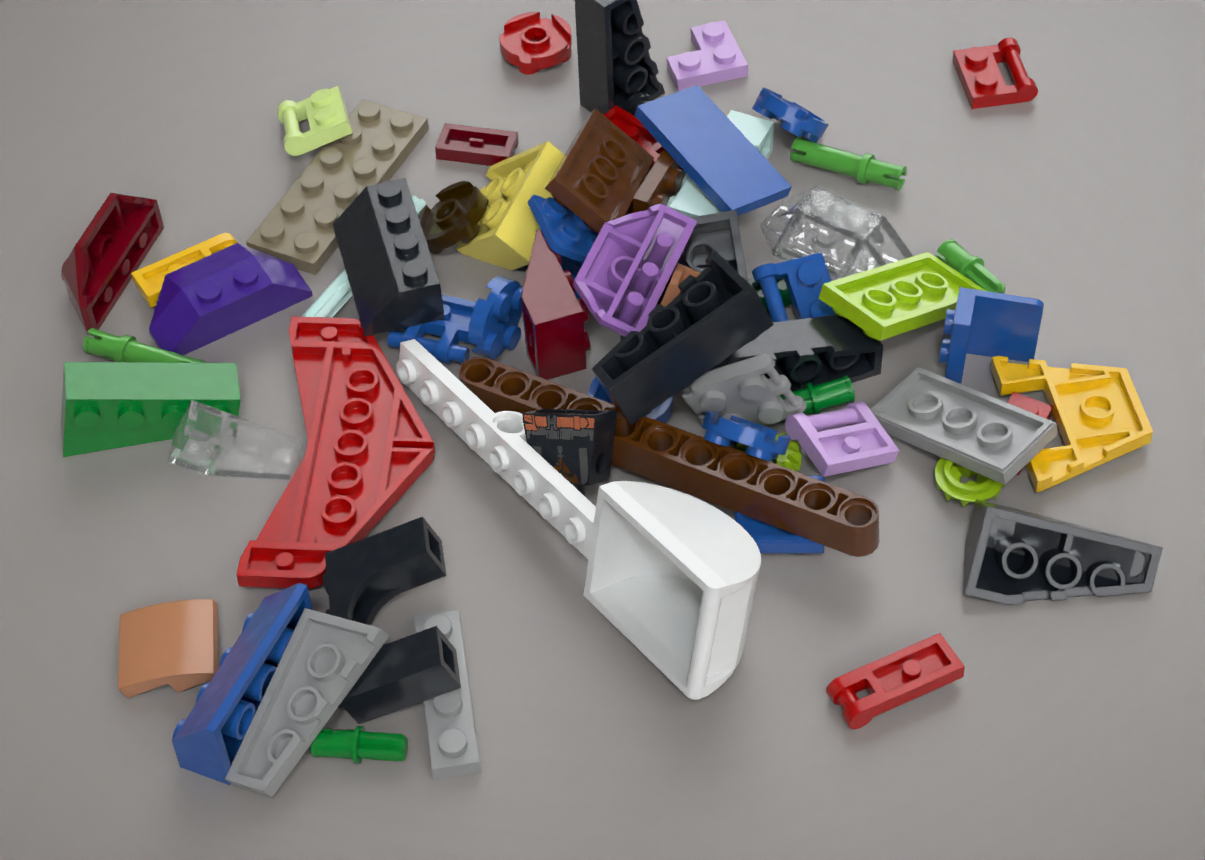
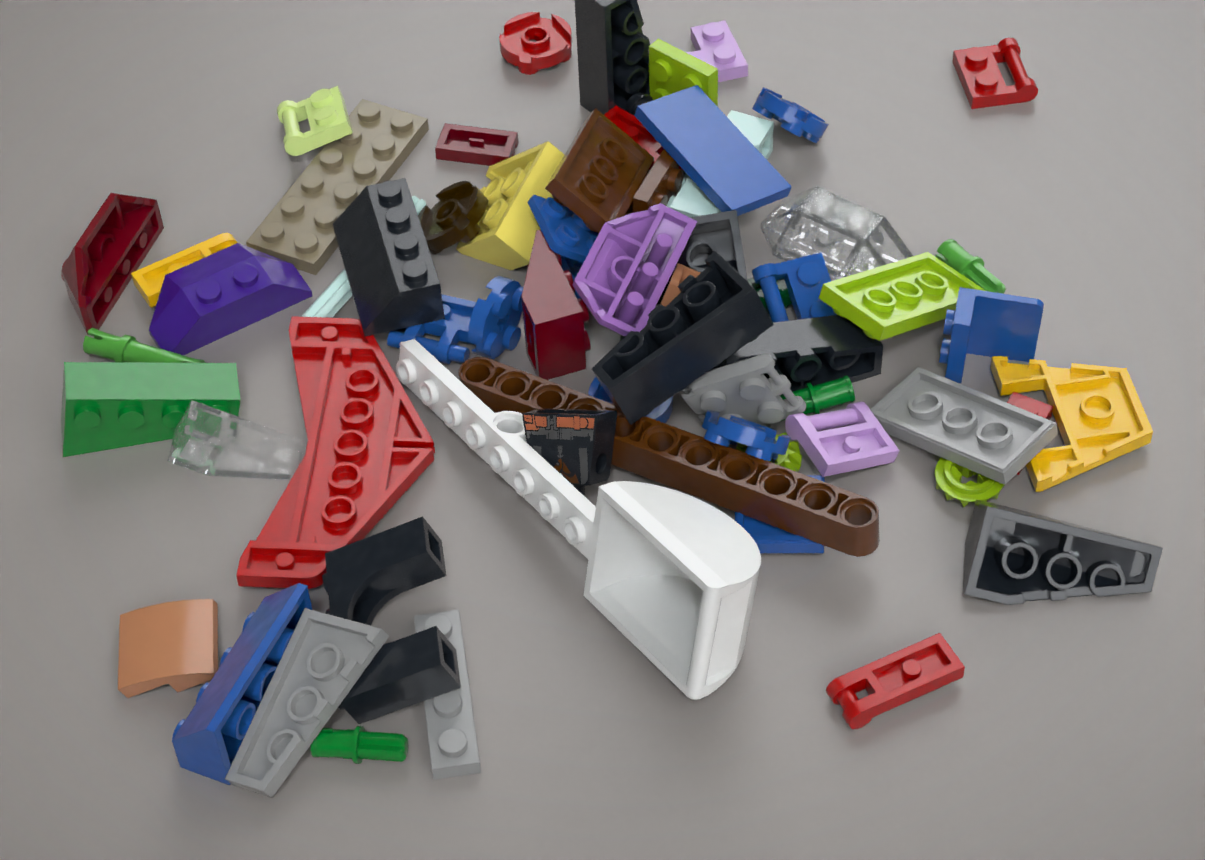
bright green pin [790,137,907,191] -> none
none -> lime plate [649,38,718,107]

